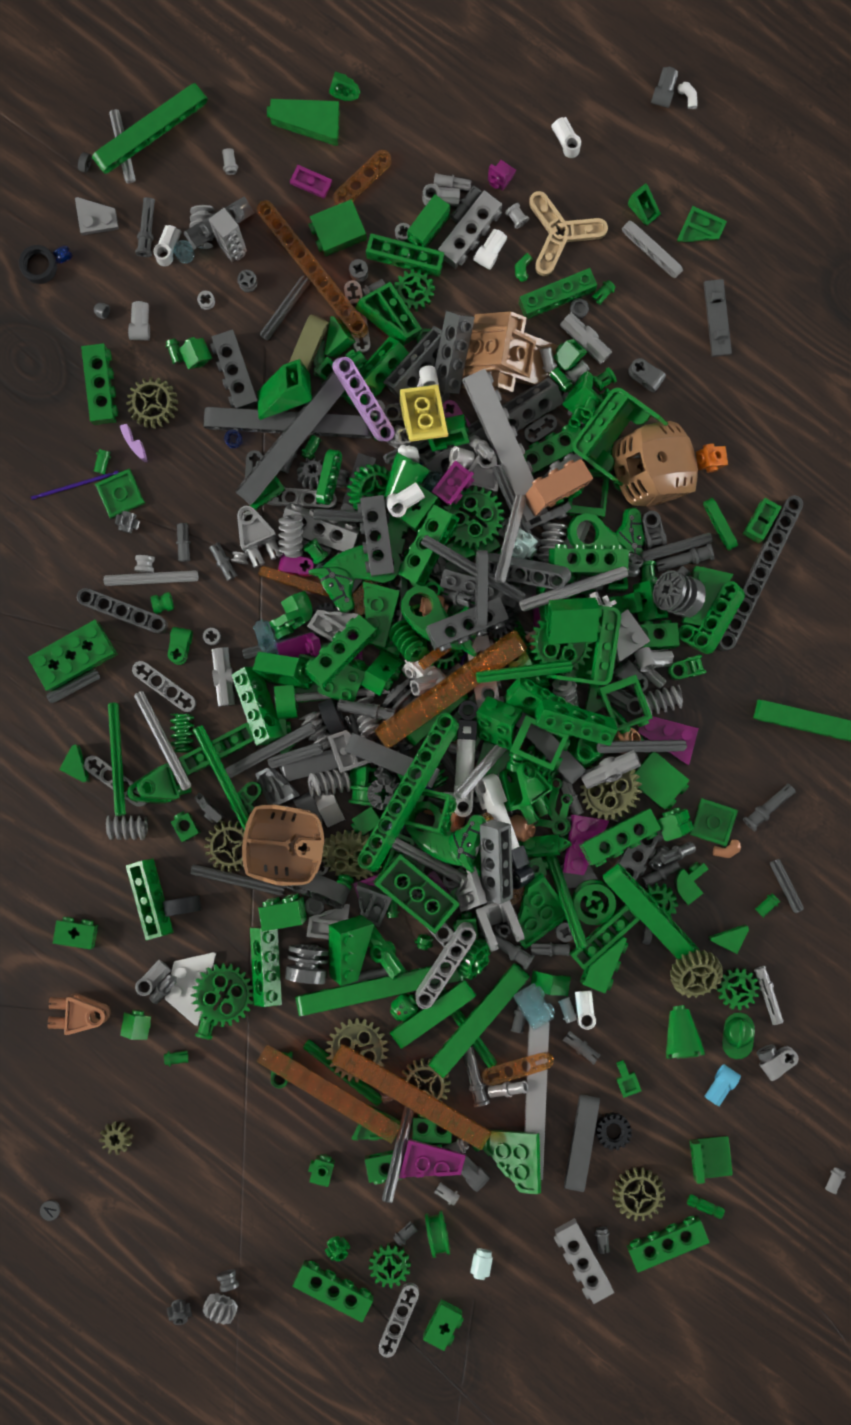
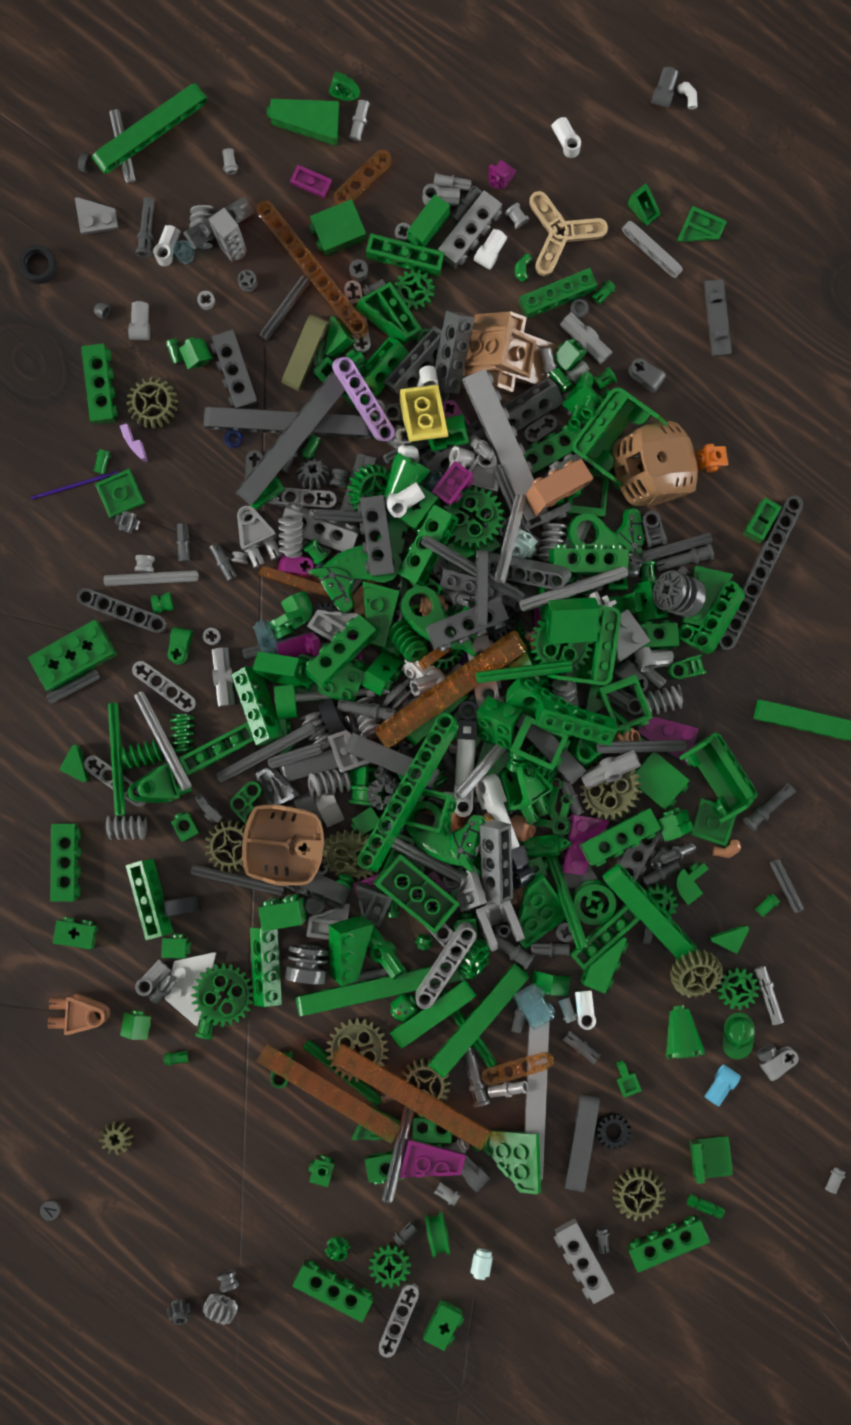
clear blue bush [53,246,73,263] -> none
green axle [193,725,249,831] -> none
green slope [257,359,312,420] -> none
green beam [316,449,342,505] -> none
green beam [703,498,738,551] -> none
none -> green brick [50,824,81,902]
none -> green piece [121,739,164,771]
none -> green brick [162,933,191,958]
none -> light grey pin [349,100,370,141]
none -> green windscreen [679,732,758,823]

